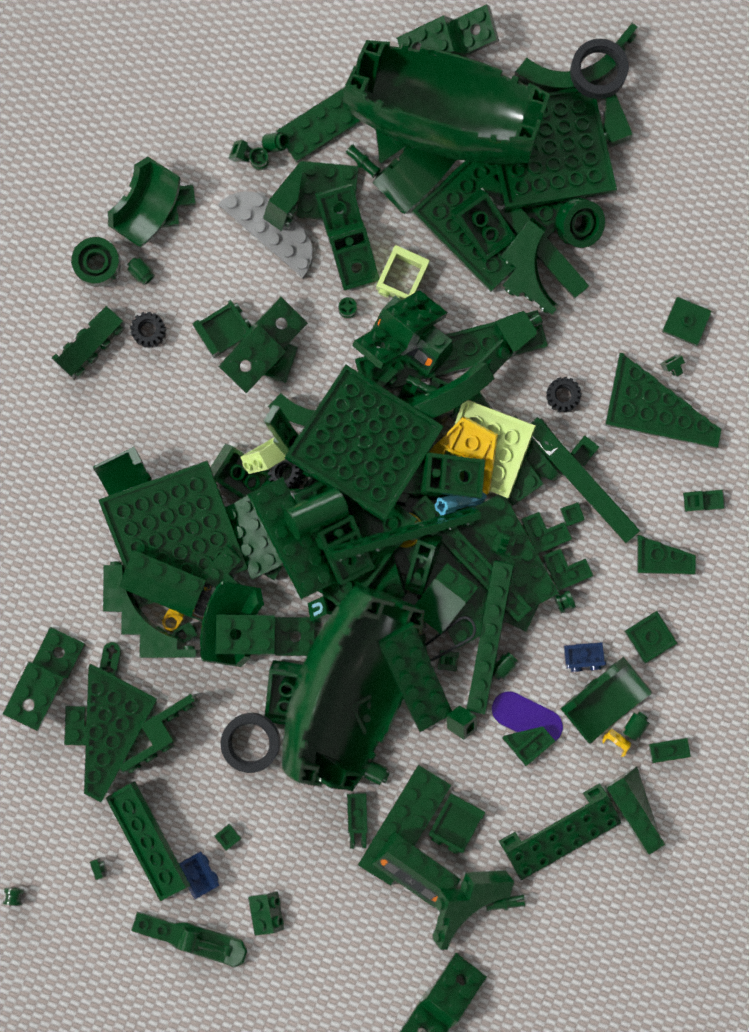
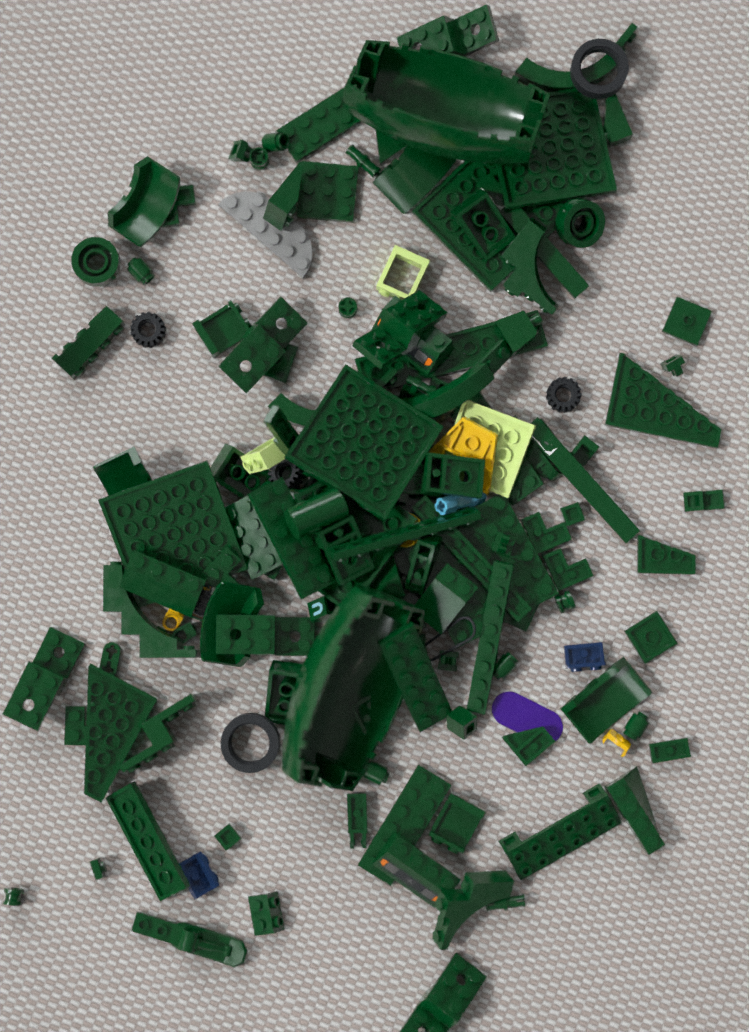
dark green bracket [315,183,380,291] -> none

